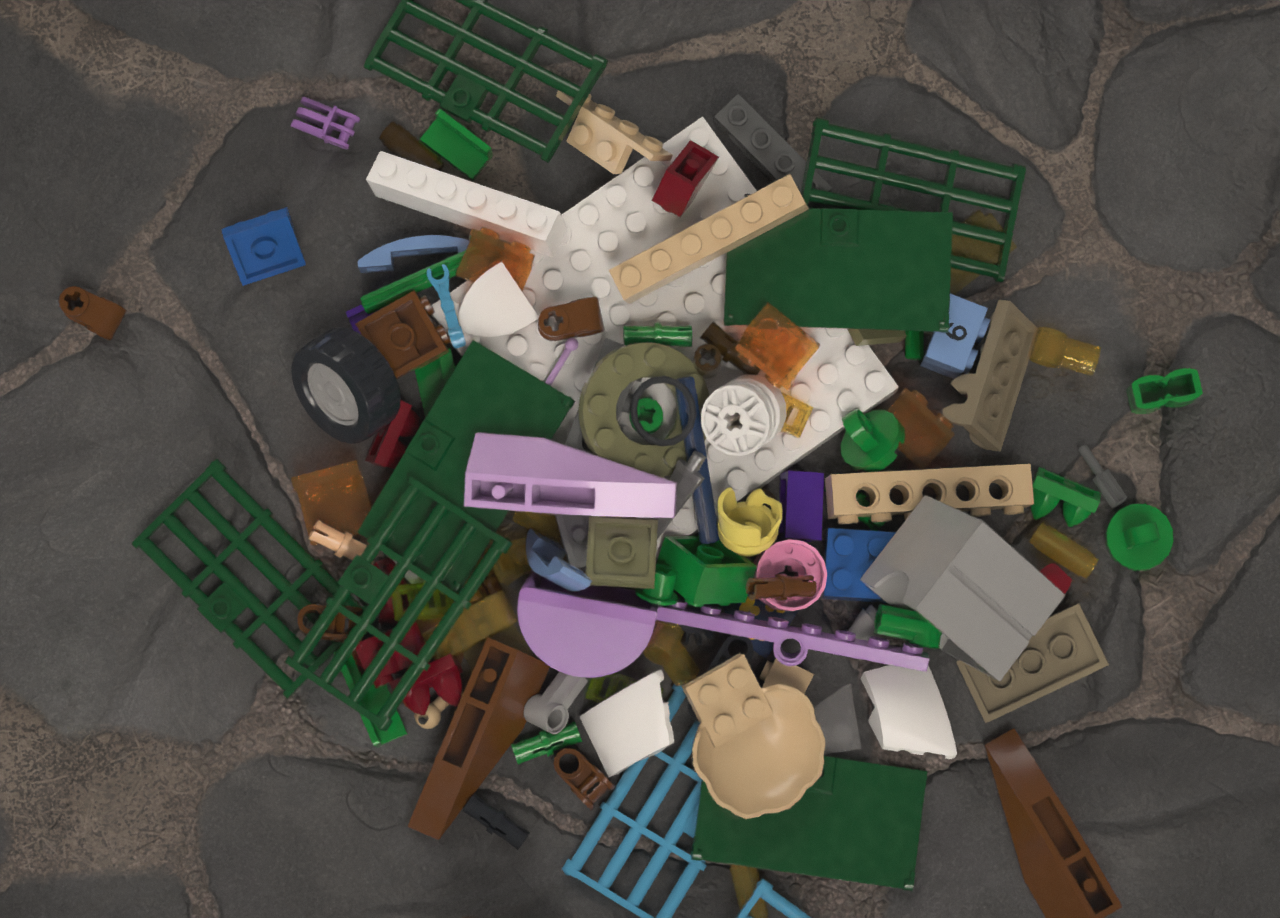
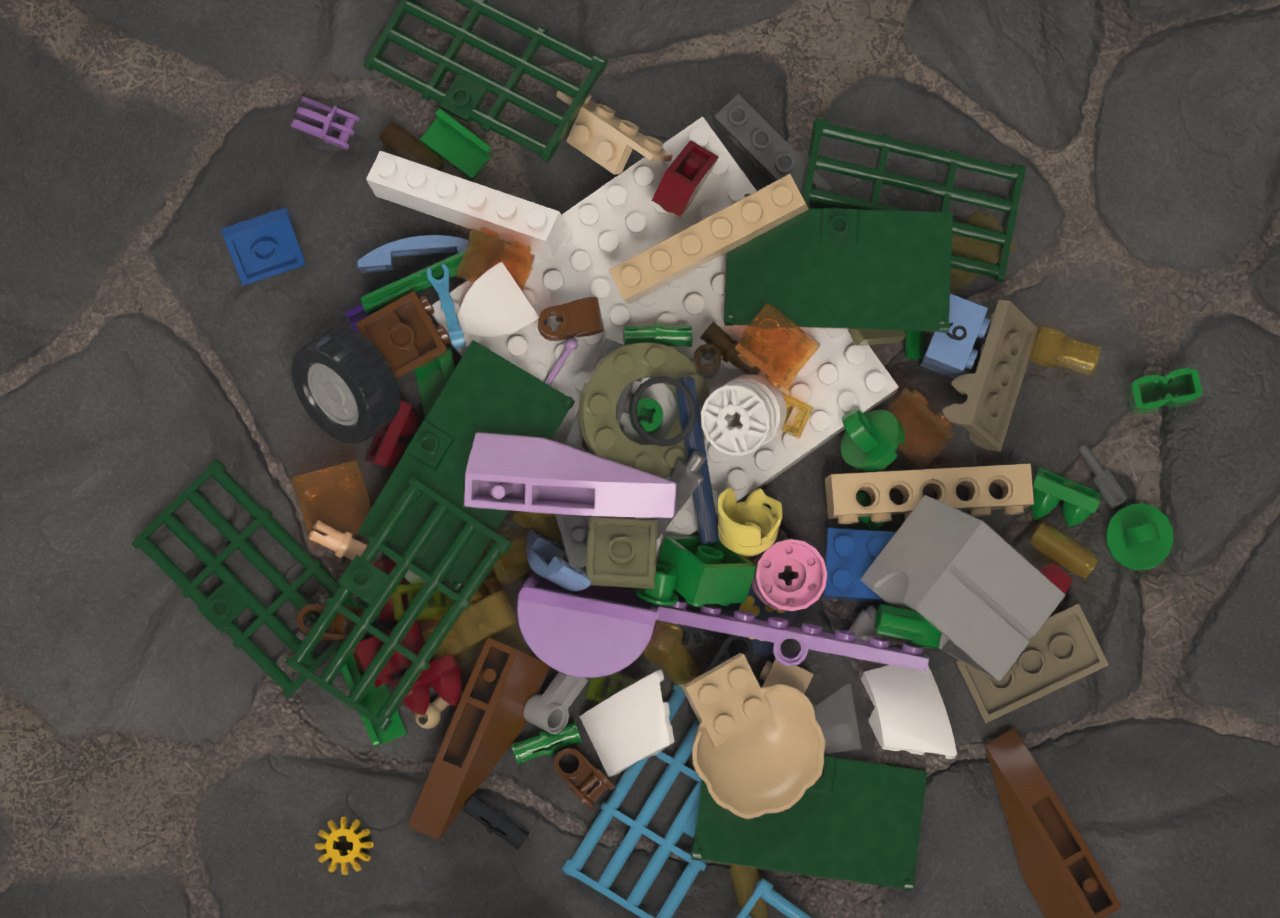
reddish brown piece [59,286,127,341] -> none
reddish brown pin [746,574,817,601] -> none
dark purple hinge [777,470,824,542] -> none
none -> yellow gear [315,817,374,875]

